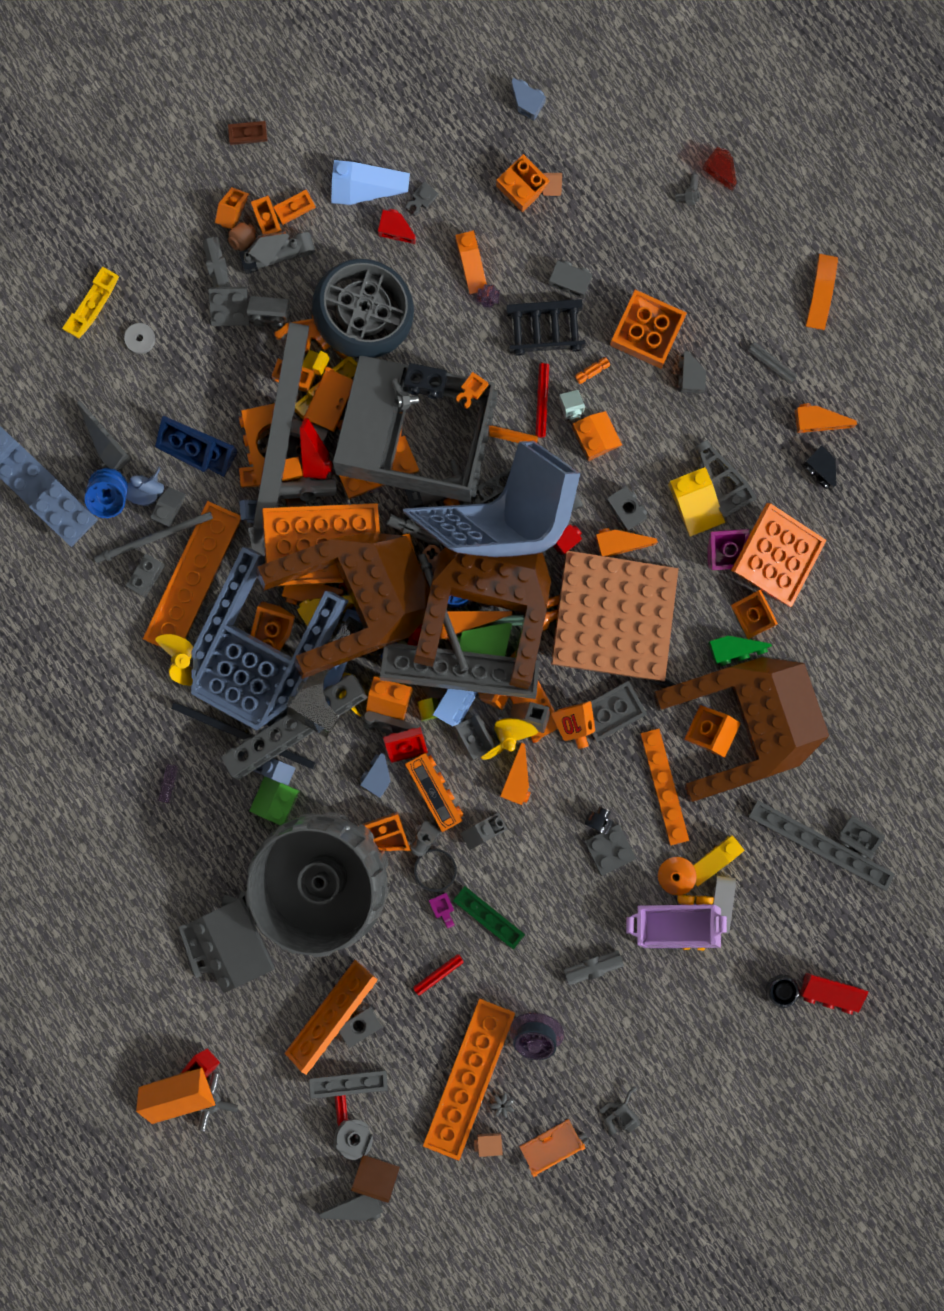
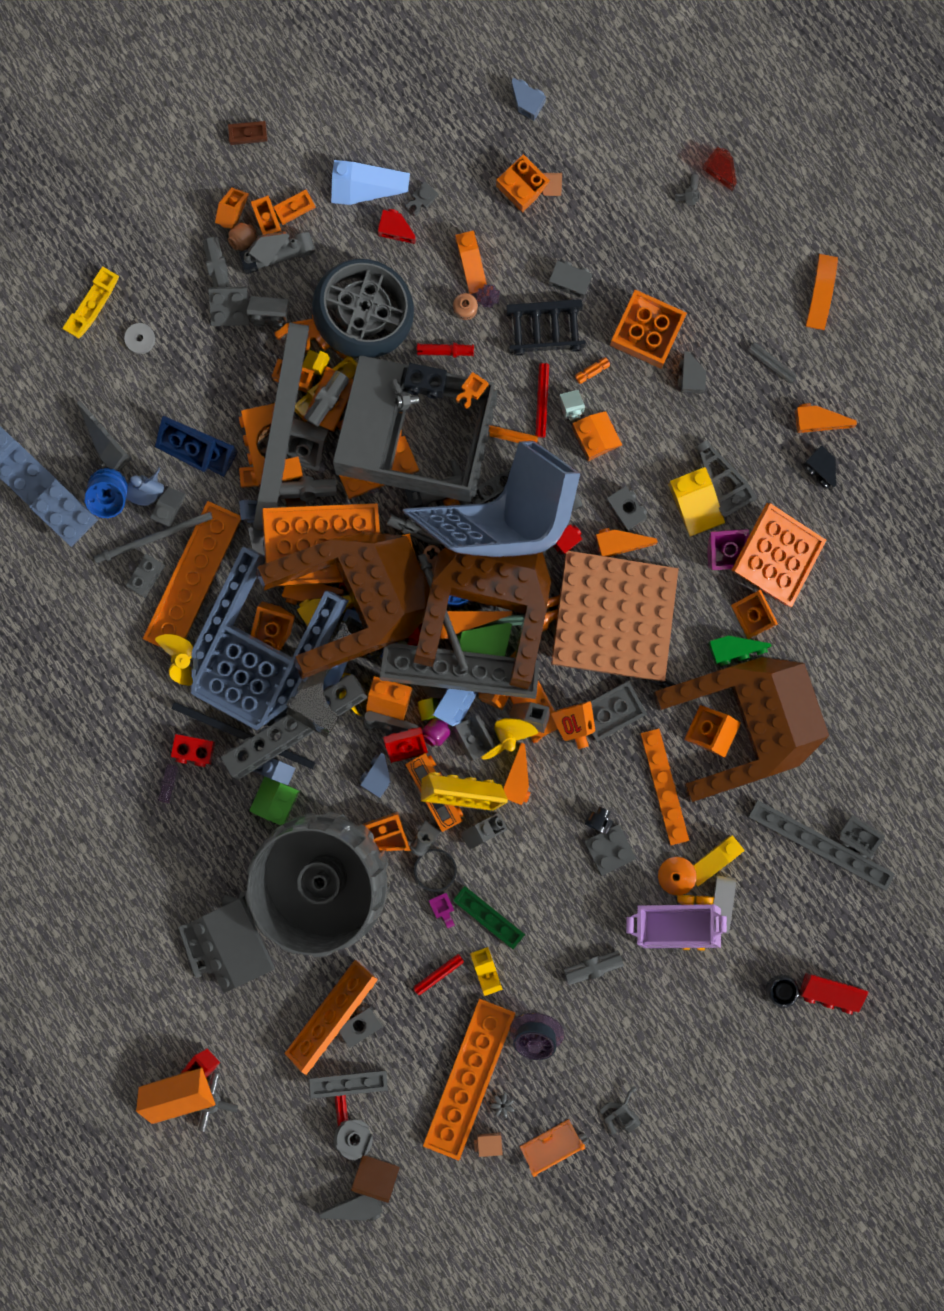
red slope [300,418,332,479] -> none
none -> red brick [171,734,215,767]
none -> dark grey piece [304,370,350,427]
none -> red pin [417,342,474,358]
none -> yellow slope [421,772,508,811]
none -> magenta head [422,718,450,747]
none -> nougat head [453,293,478,320]
none -> yellow slope [470,947,503,996]

